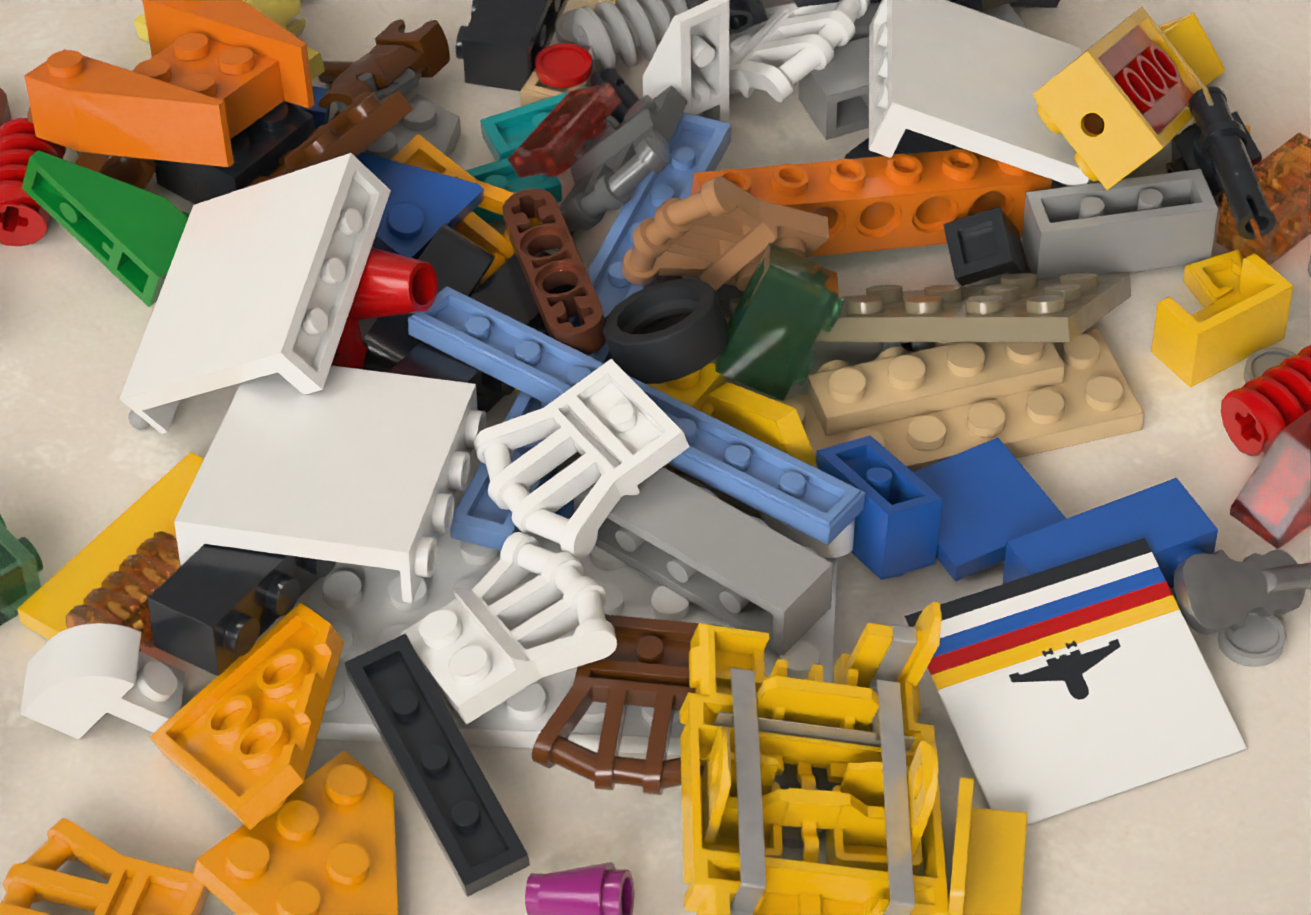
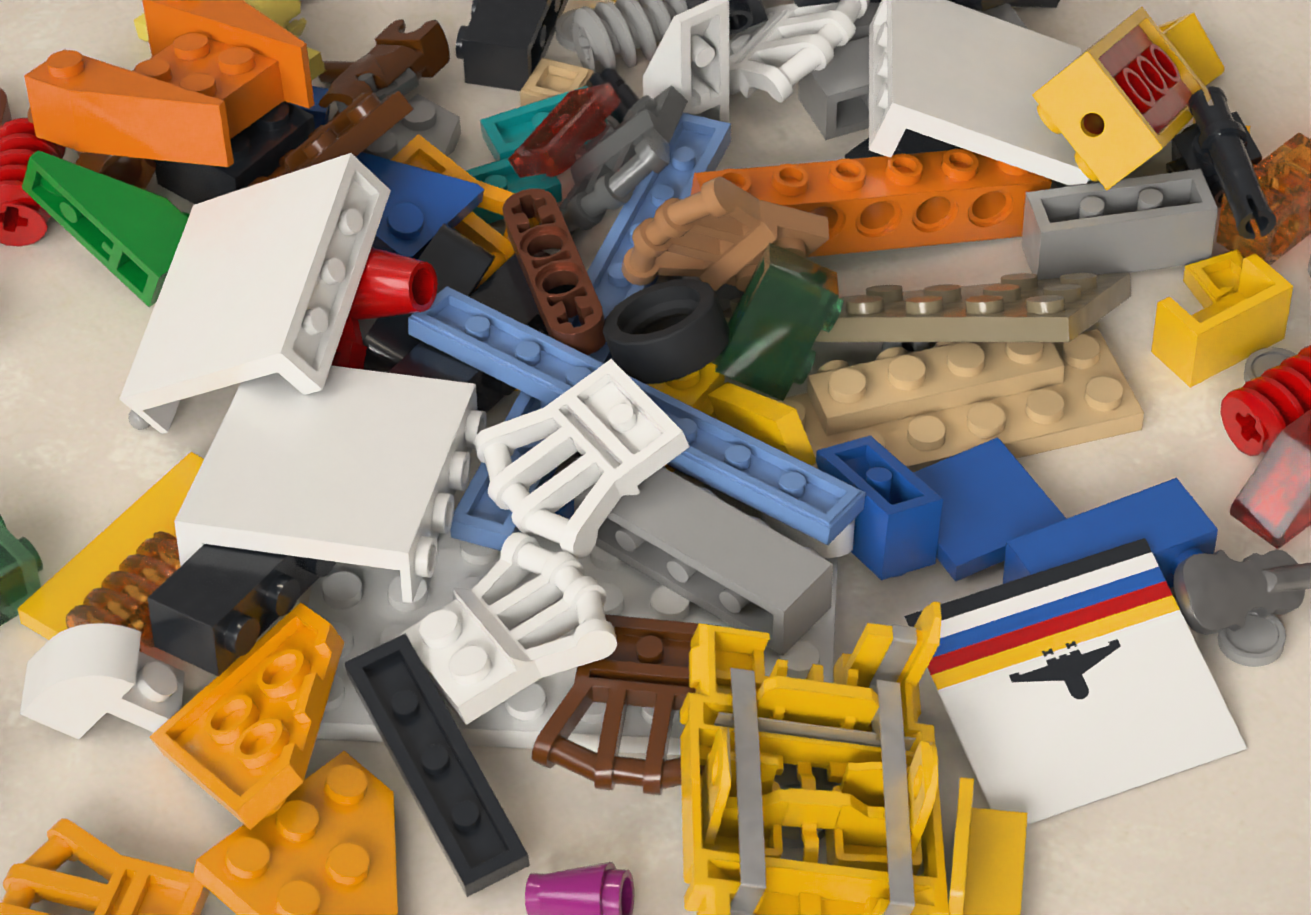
red piece [535,43,592,88] -> none
black panel [943,207,1028,286] -> none

